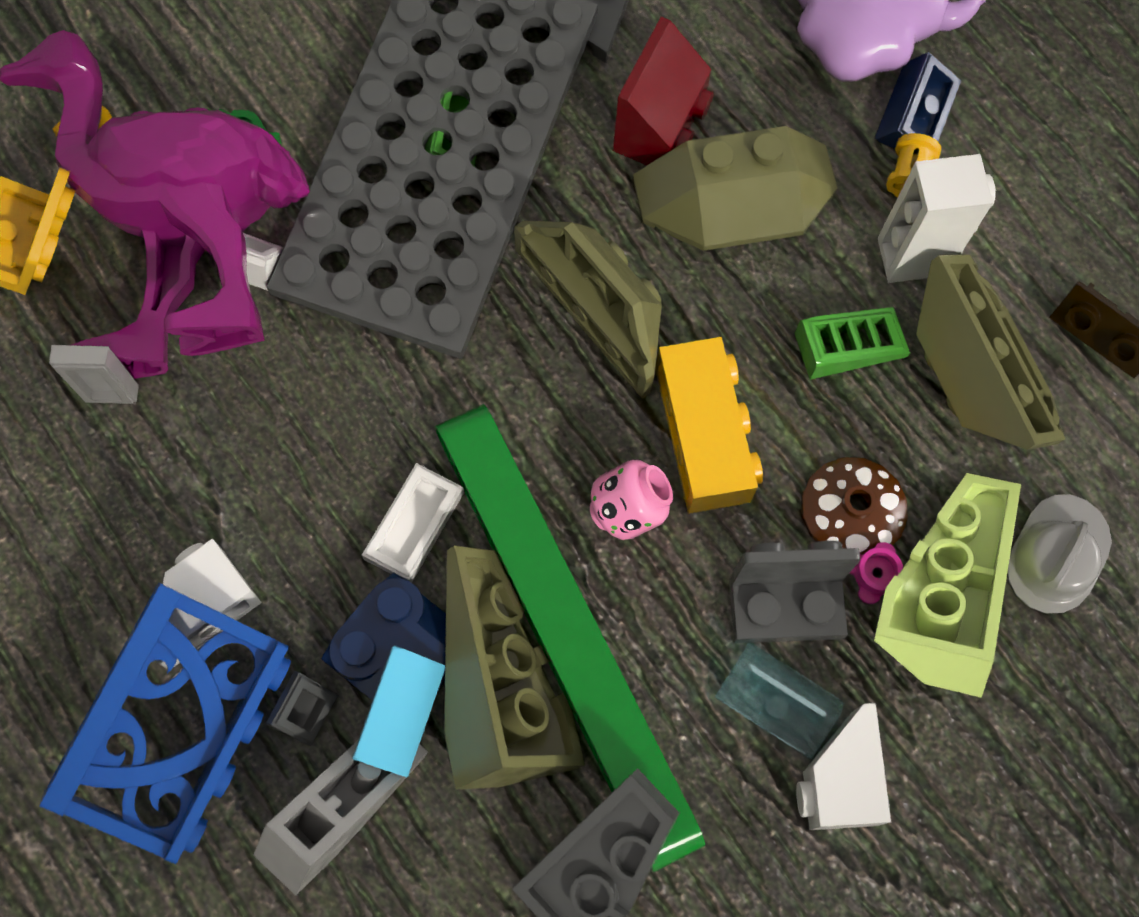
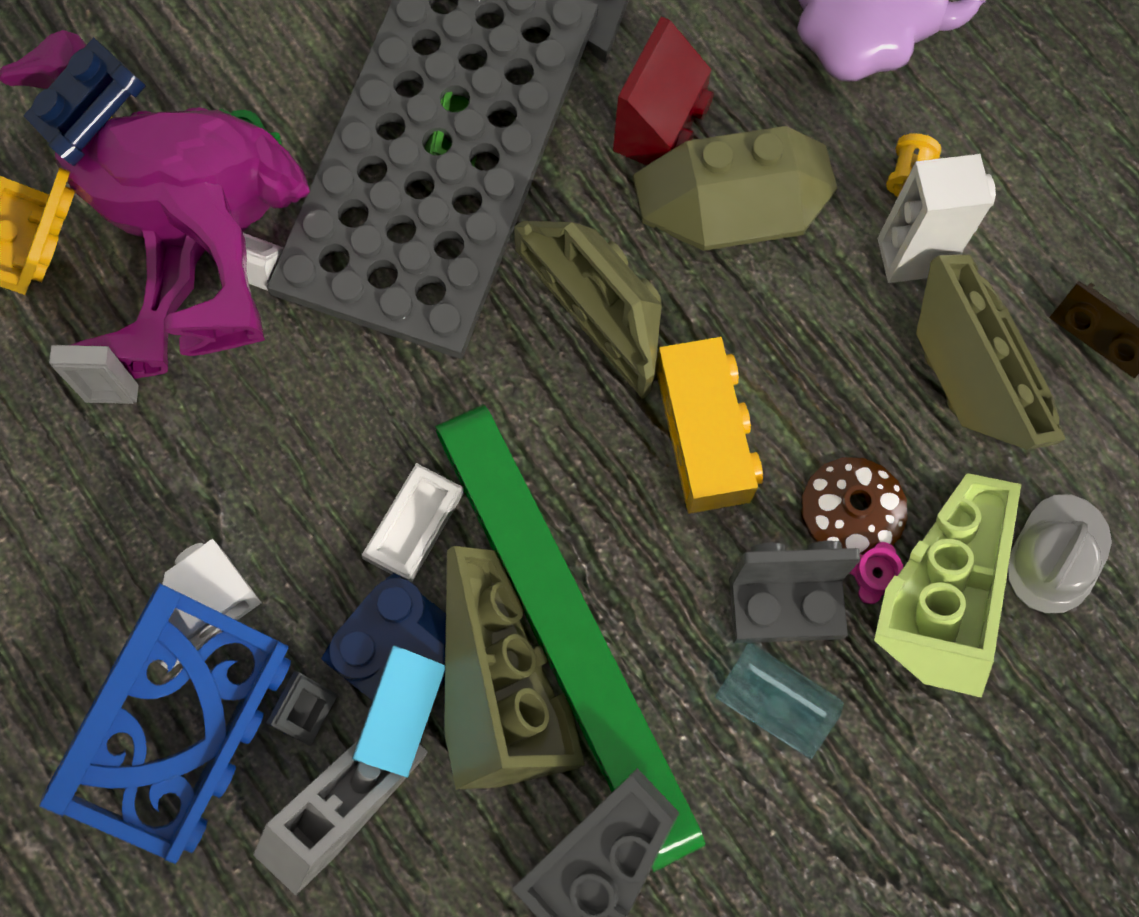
bright pink head [590,460,673,540] -> none
bright green slope [794,307,910,380] -> none
white slope [796,703,891,830] -> none
dark blue slope [875,52,961,154] -> none
none -> dark blue plate [24,37,146,167]

